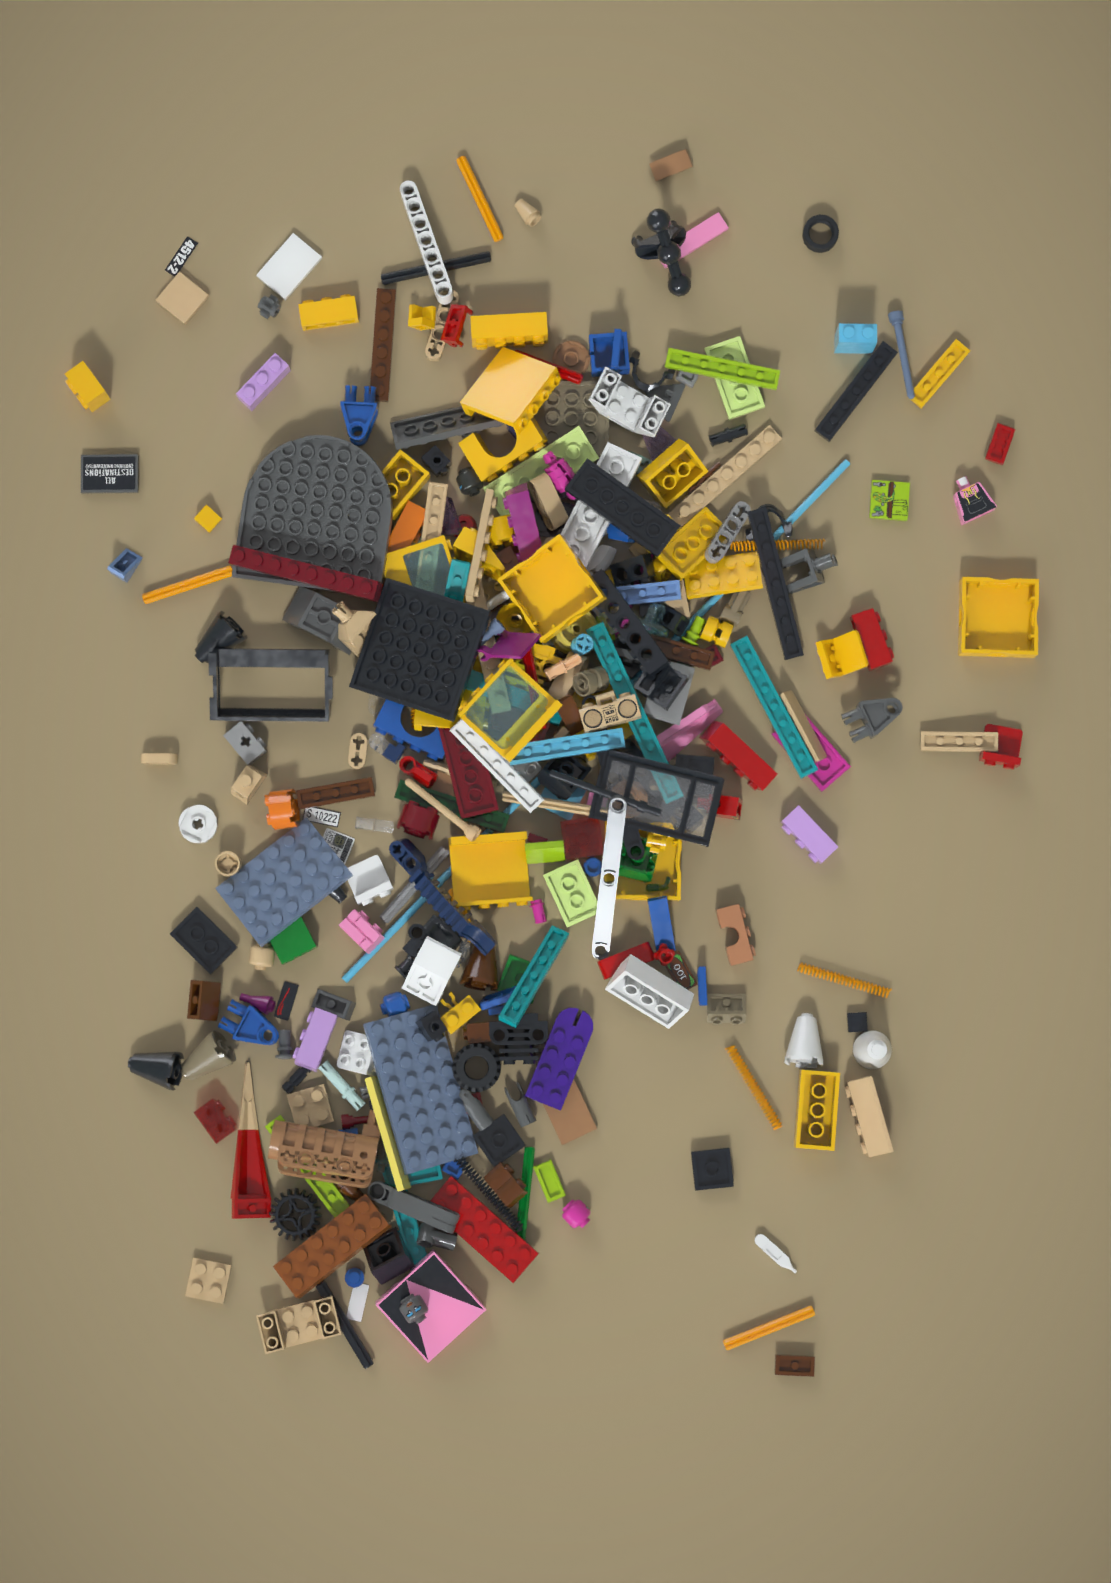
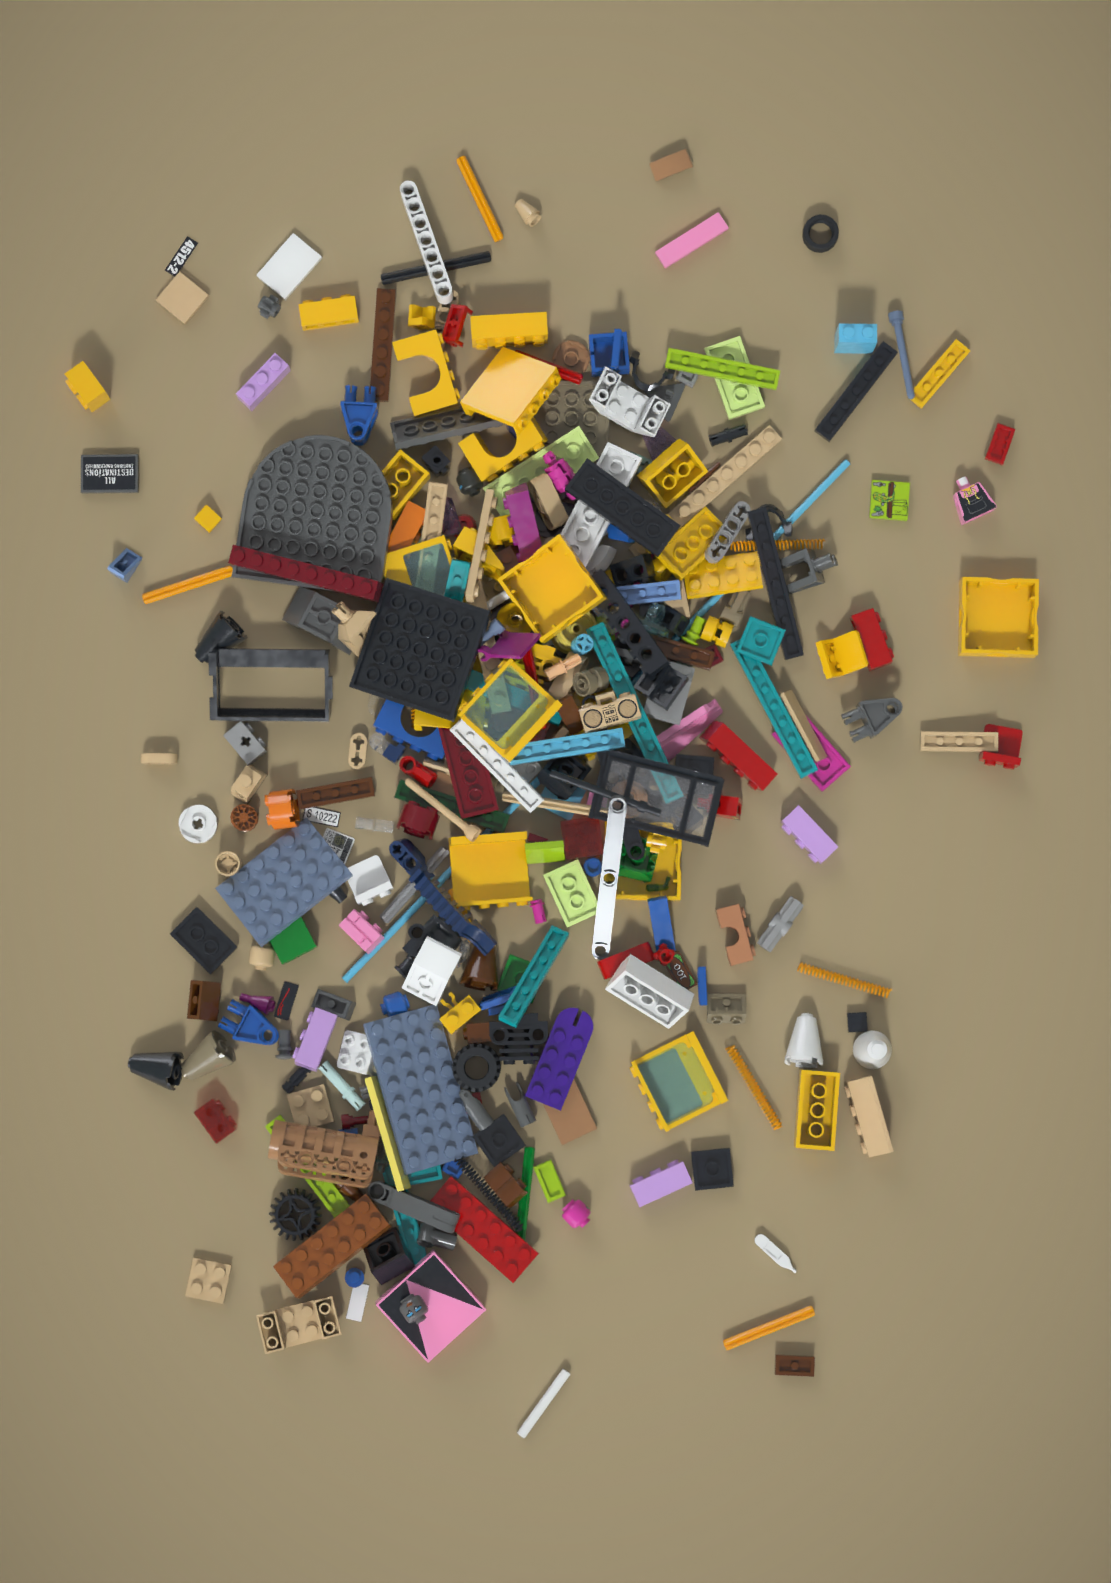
red plate [230,1062,271,1219] -> none
black axle [316,1281,374,1369] -> none
black brick [415,1010,448,1042] -> none
black connector [631,208,691,297] -> none
none -> dark orange wheel [230,804,259,832]
none -> yellow arch [392,329,460,416]
none -> white piece [517,1369,571,1438]
none -> clear light blue panel [629,1031,728,1132]
none -> lavender brick [630,1159,693,1207]
none -> teal tile [736,616,786,666]
none -> light grey piece [757,896,804,952]

